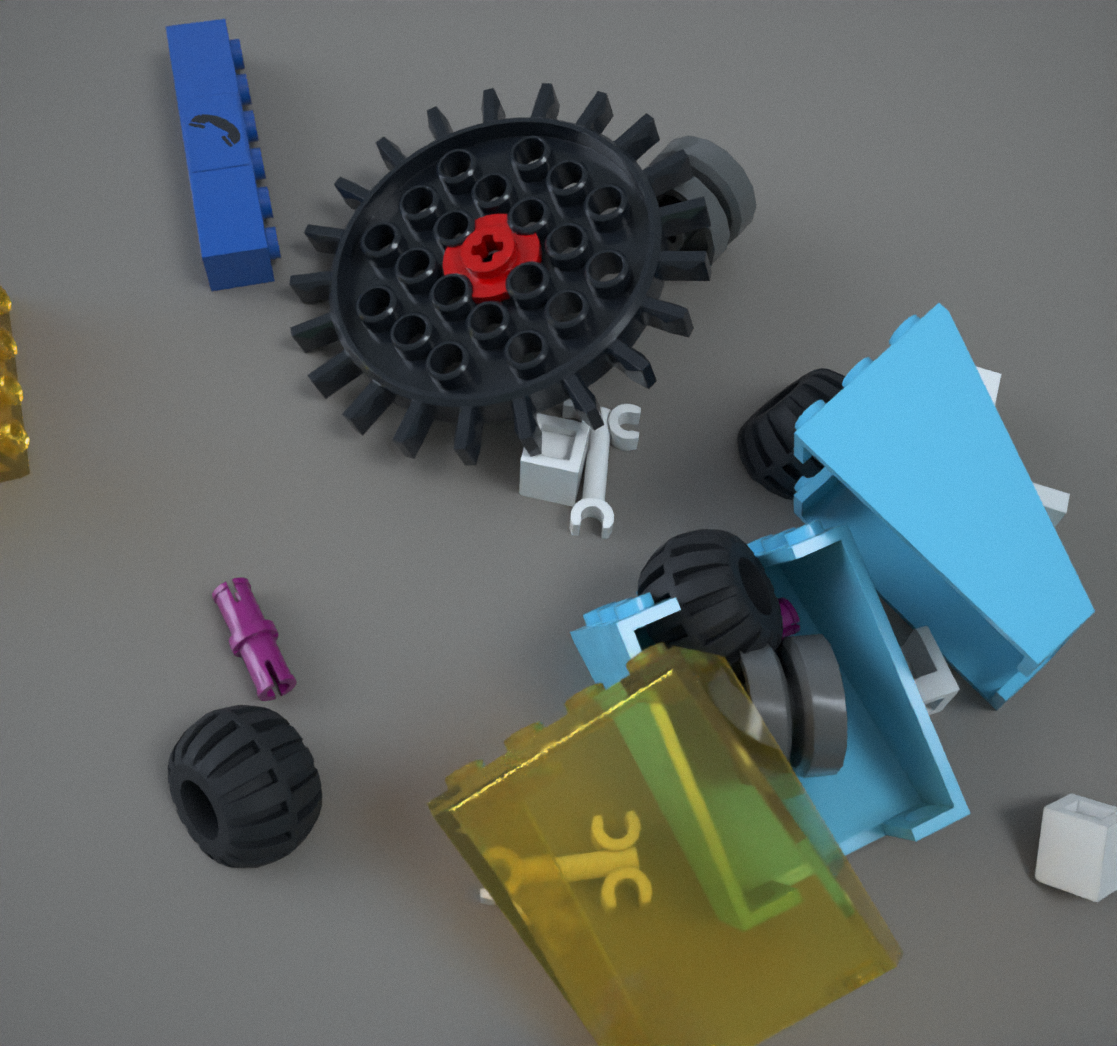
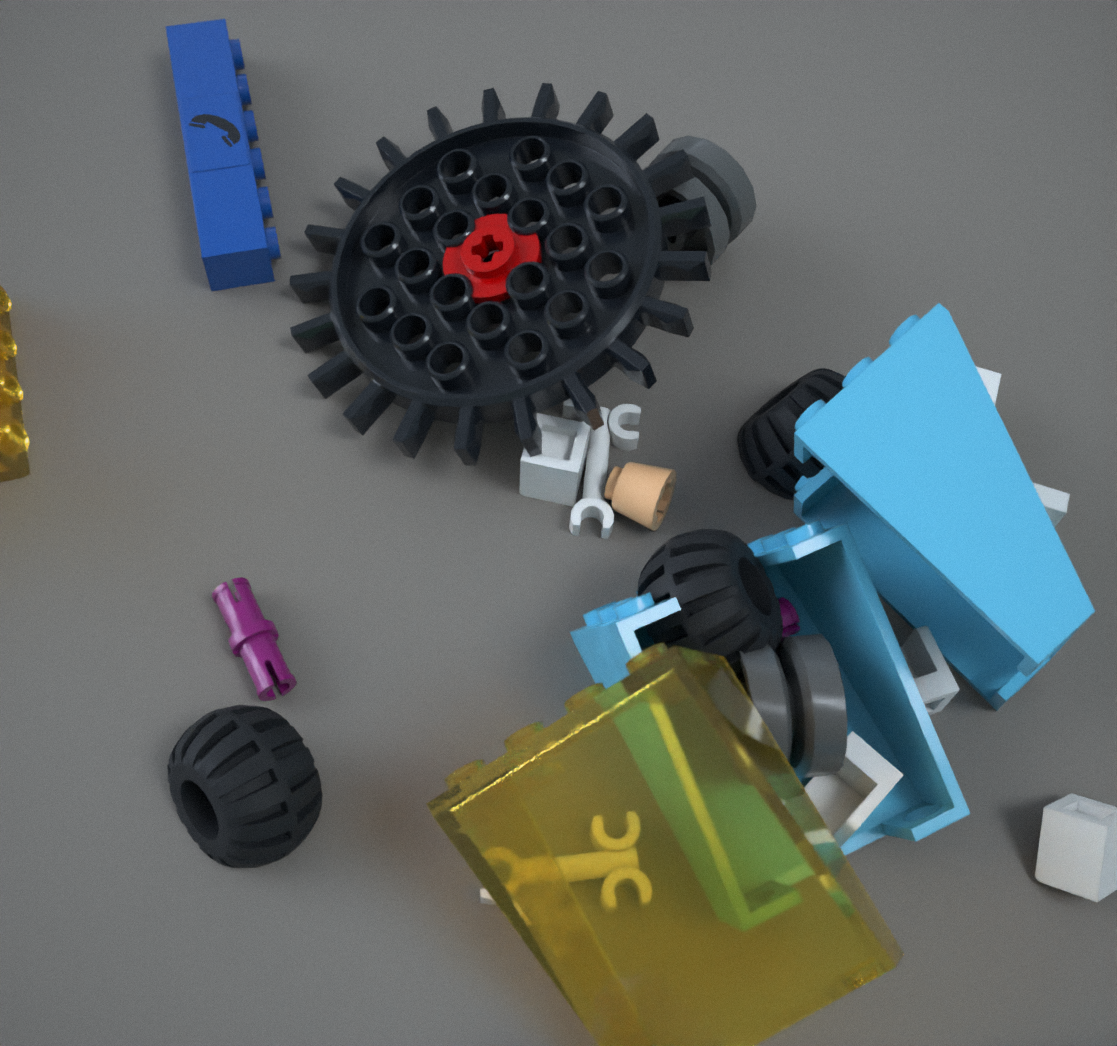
none -> light nougat hat [604,462,676,531]
none -> white panel [793,731,904,847]

